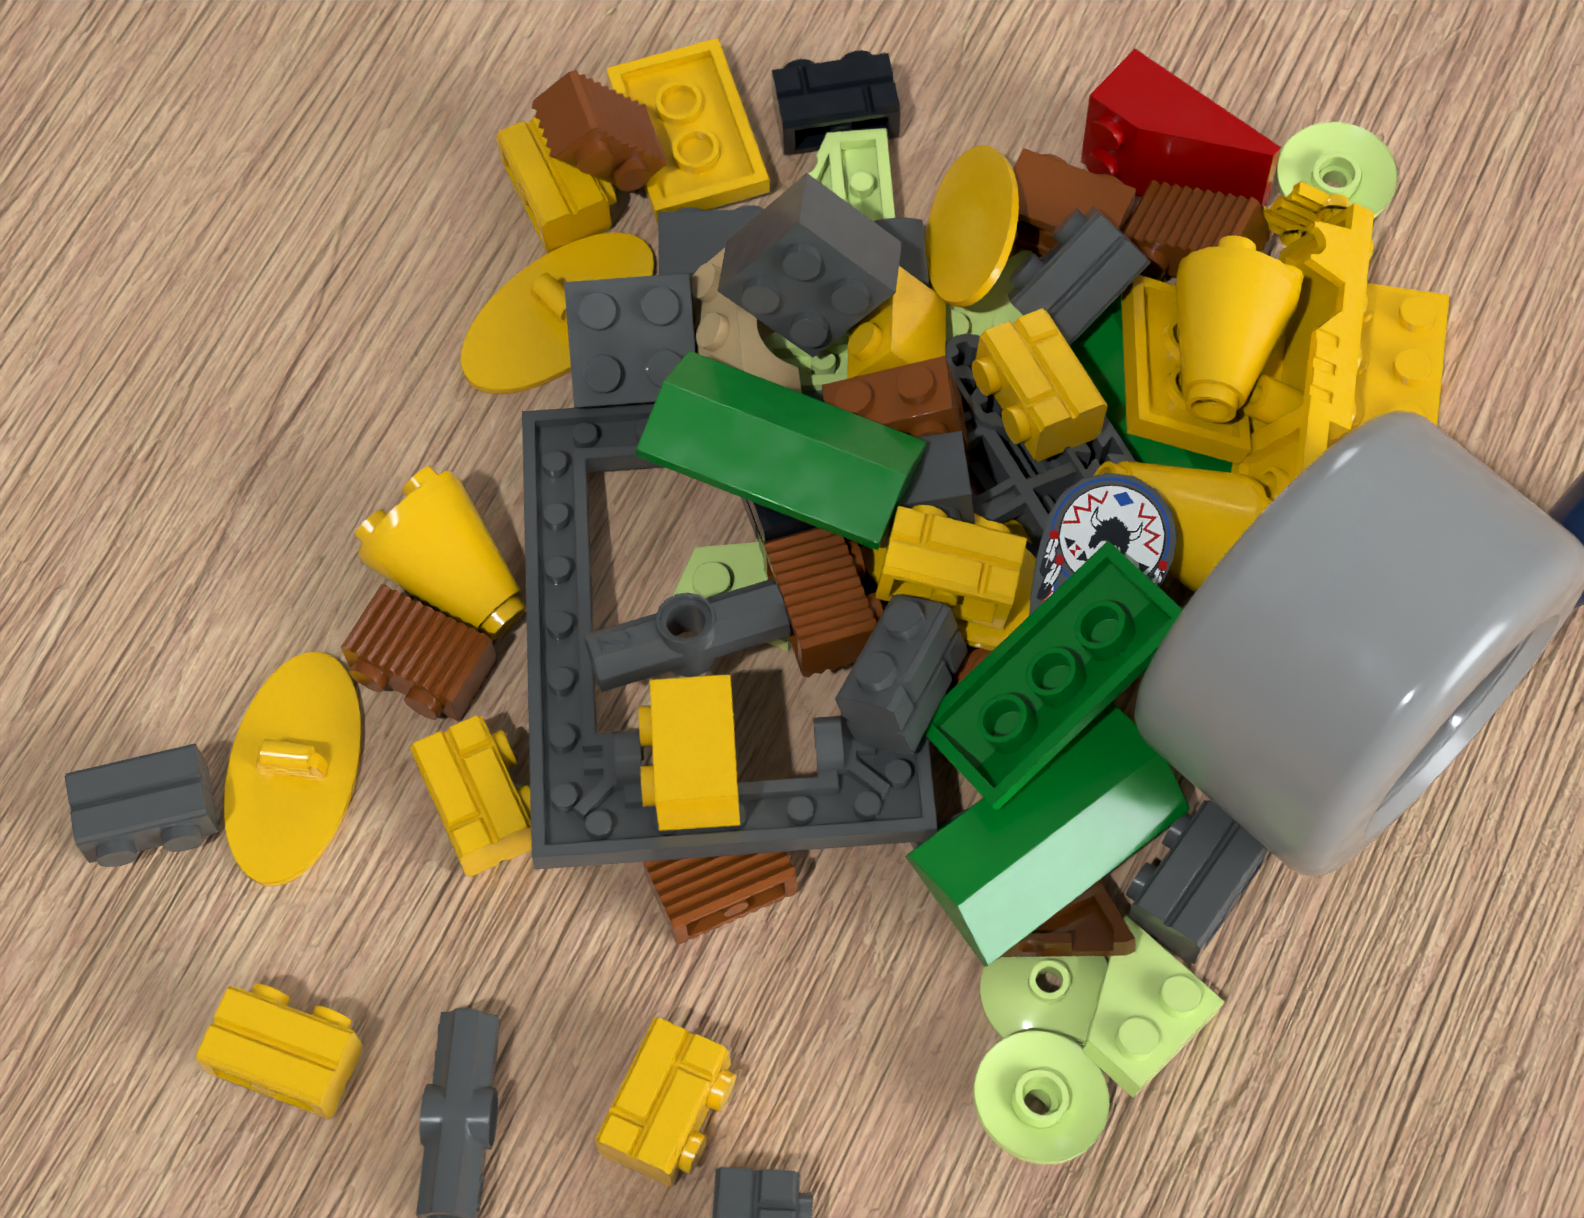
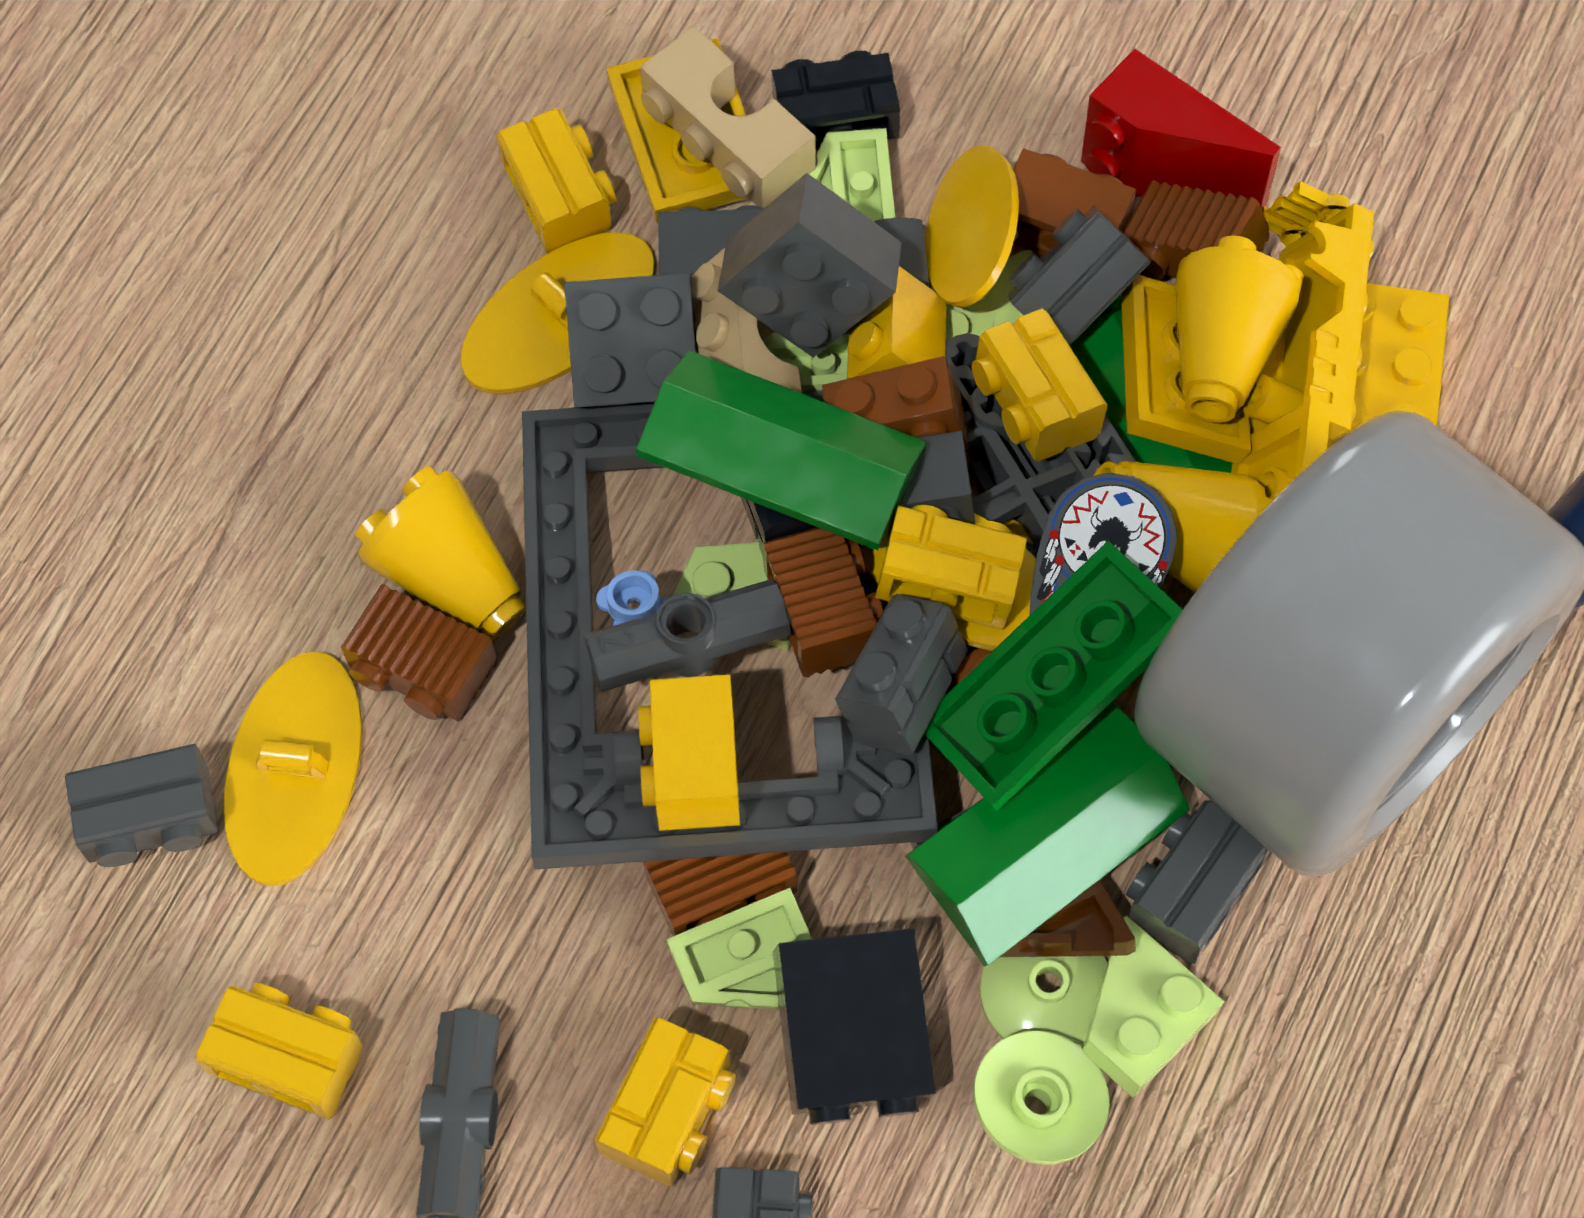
yellow brick [410,715,532,877] -> none
dark orange brick [531,70,667,192] -> none
yellowish green dish [1276,122,1397,218] -> none
none -> light blue plate [596,570,666,626]
none -> tan arch [640,26,816,209]
none -> yellowish green wing [666,888,812,1010]
none -> black brick [773,929,936,1125]

